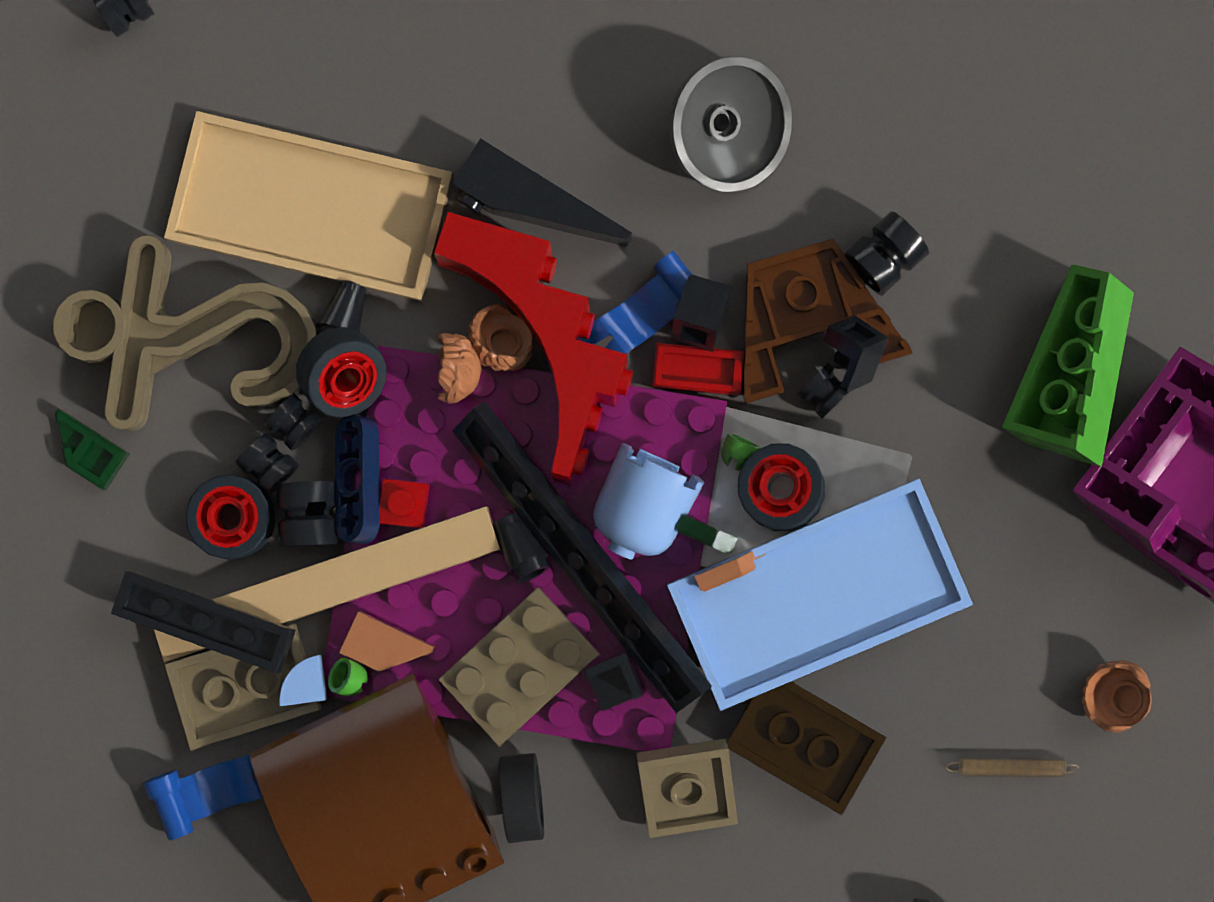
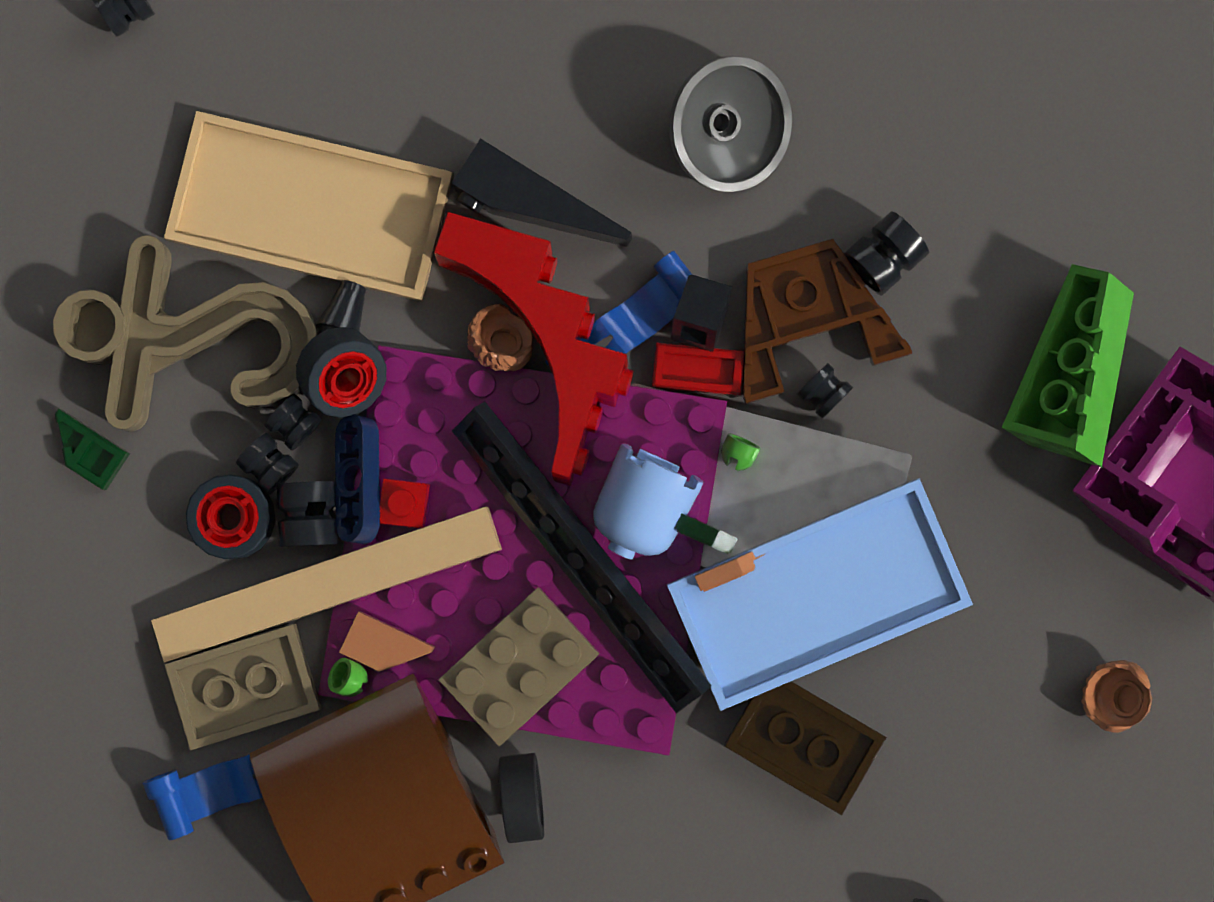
black plate [111,571,296,673] -> none
light blue tile [280,654,327,706] -> none
nougat hair [437,333,482,404] -> none
black cone [494,513,549,584] -> none
black panel [582,652,644,711] -> none
dark tan plate [636,738,738,838] -> none
wheel [738,443,825,531] -> none
black panel [823,315,889,392] -> none
tan piece [946,758,1079,777] -> none

